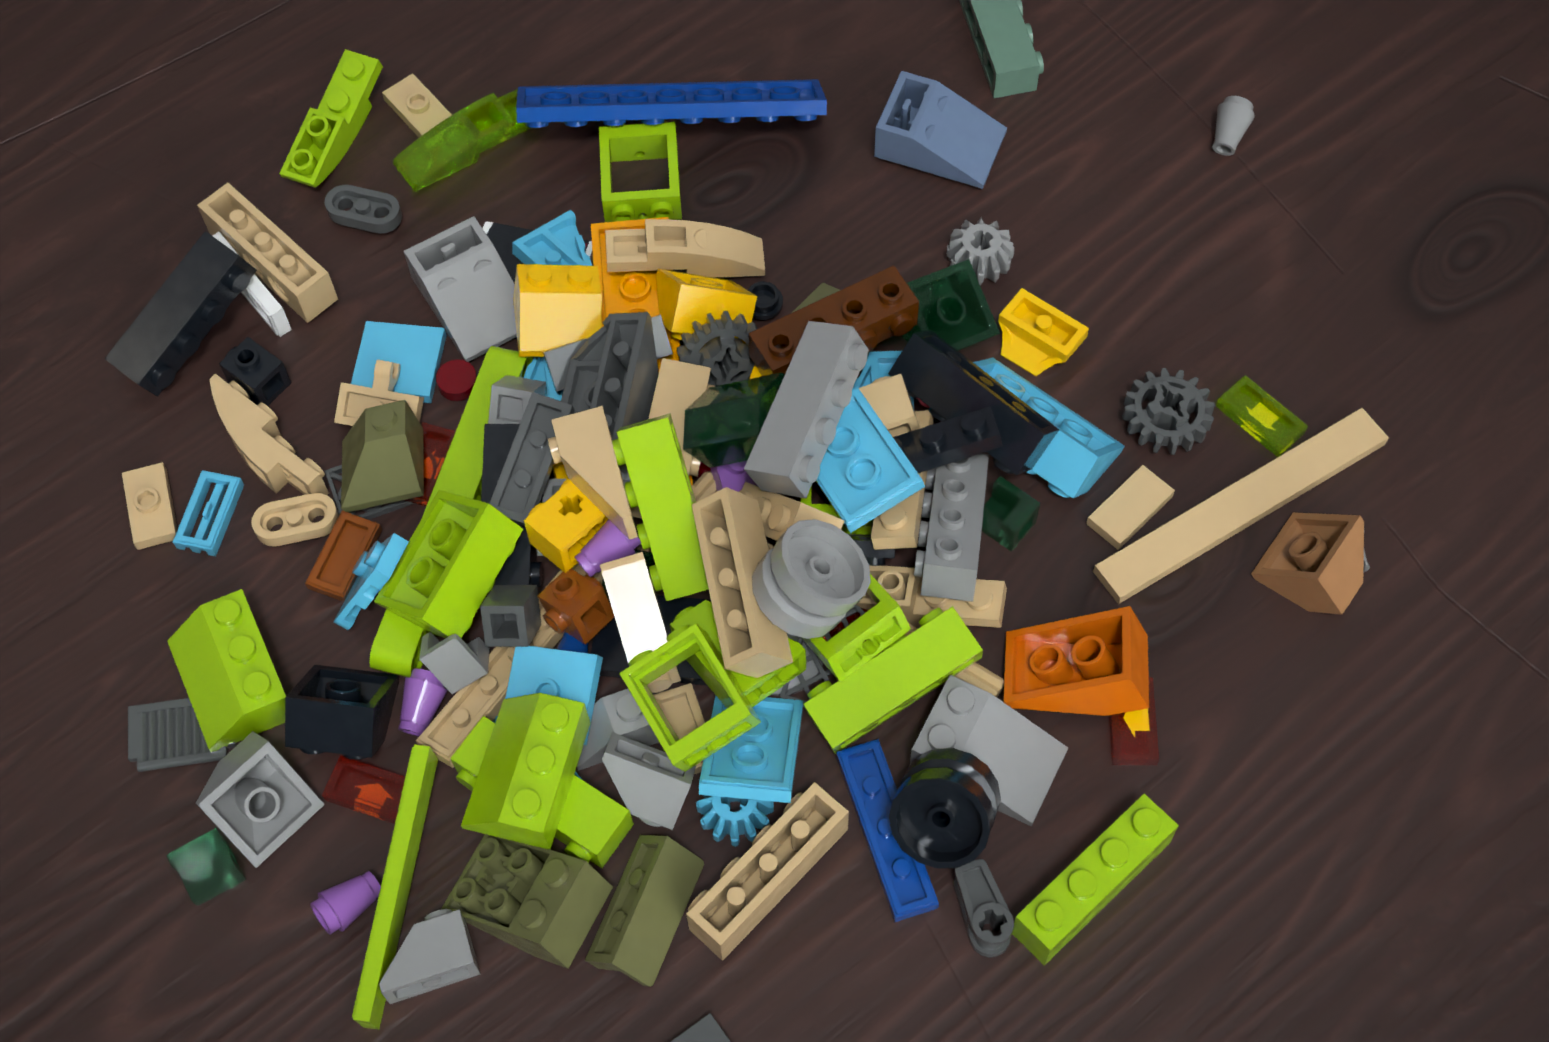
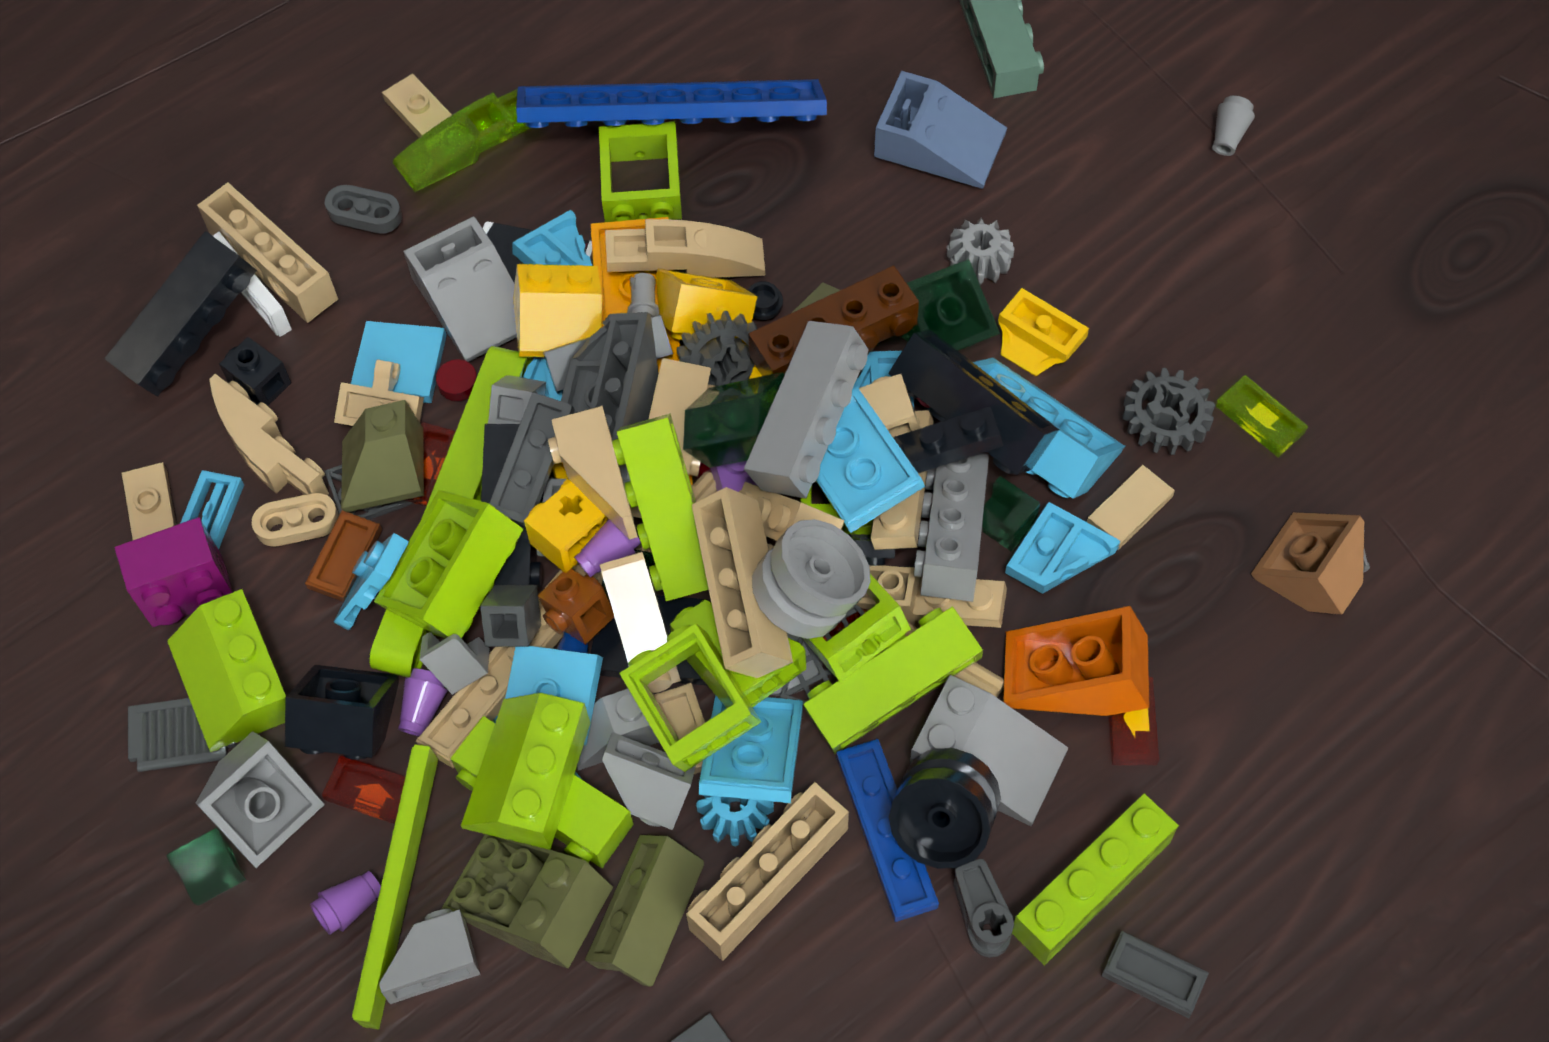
lime slope [279,49,383,188] -> none
tan tile [1093,408,1389,604] -> none
none -> magenta brick [114,517,233,627]
none -> light grey pin [627,273,659,317]
none -> medium azure wing [1005,502,1120,594]
none -> dark grey tile [1101,931,1209,1019]

